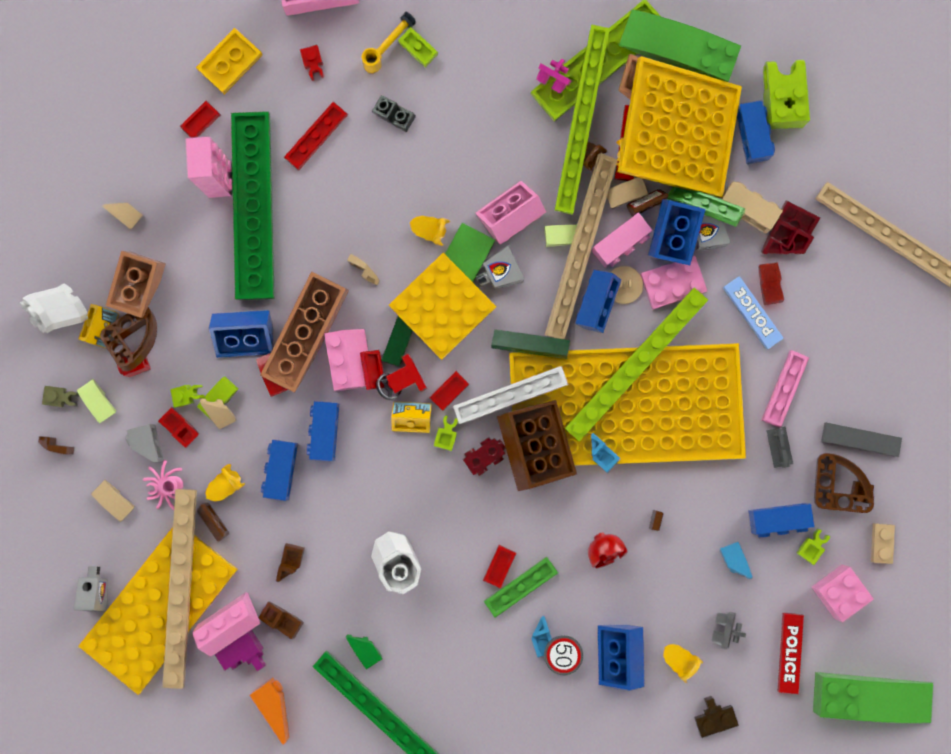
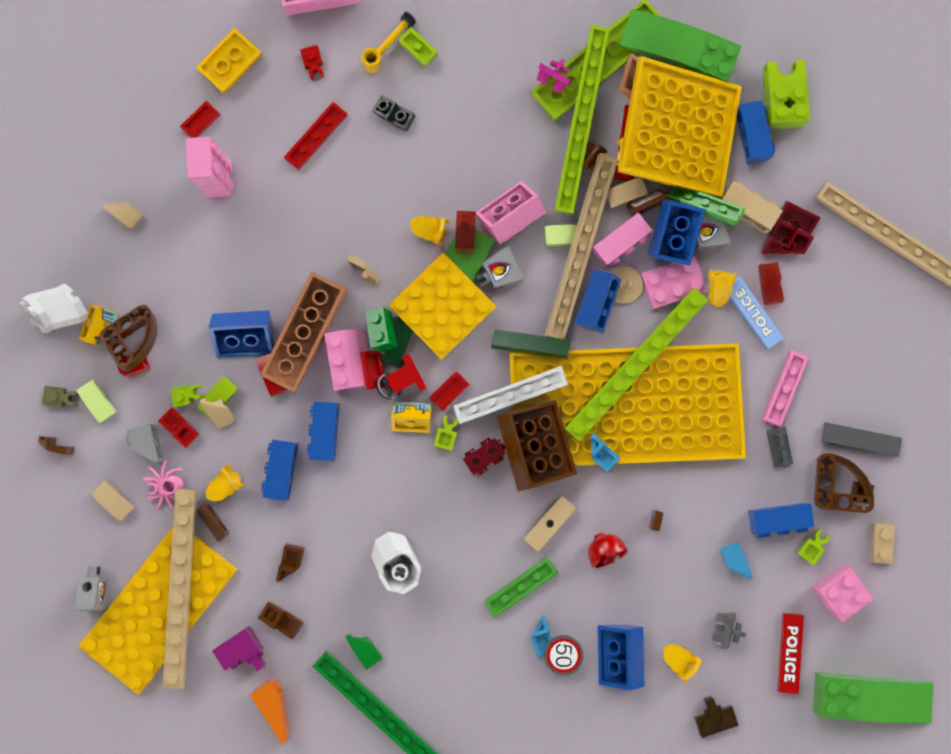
nougat slope [105,251,166,318] -> none
bright pink slope [193,592,260,657] -> none
green plate [231,111,275,300] -> none
red tile [483,545,516,589] -> none
none -> brick [365,306,397,352]
none -> clear red brick [455,210,476,254]
none -> tan tile [523,495,577,552]
none -> yellow piece [708,269,737,308]

